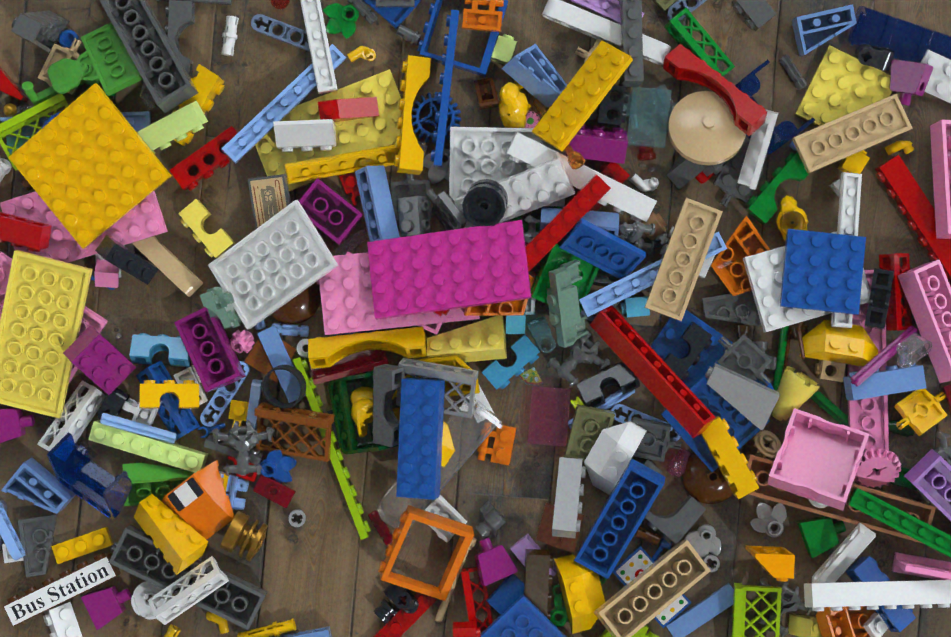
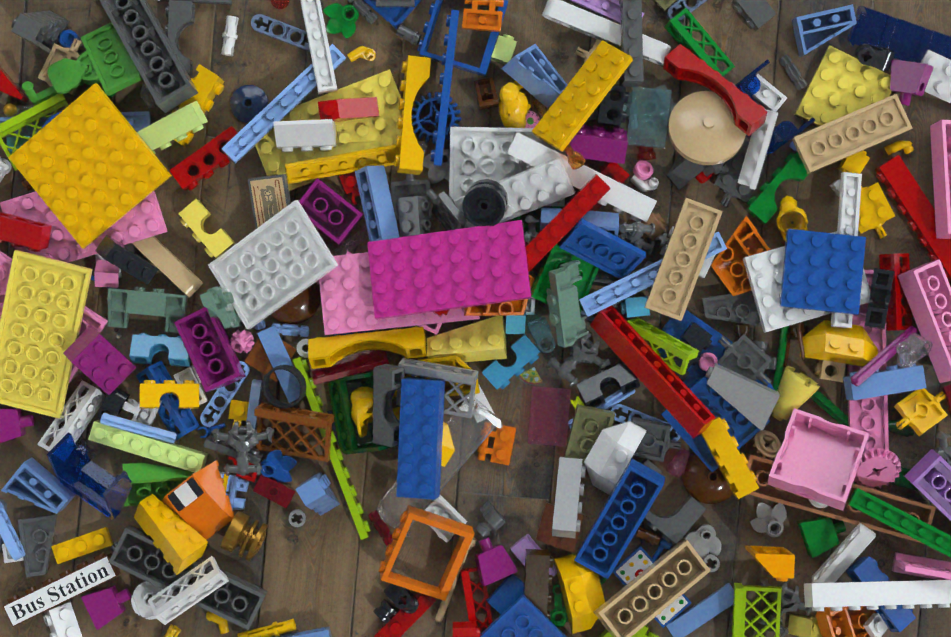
none -> sand green bracket [107,287,187,333]
none -> dark blue dish [230,85,269,123]
none -> medium blue wedge [296,472,340,516]
none -> lime fence [627,317,699,375]
none -> bright pink tile [633,160,653,180]
none -> bright pink tile [698,352,718,372]
none -> white plate [745,74,787,112]
none -> yellow plate [858,182,895,239]

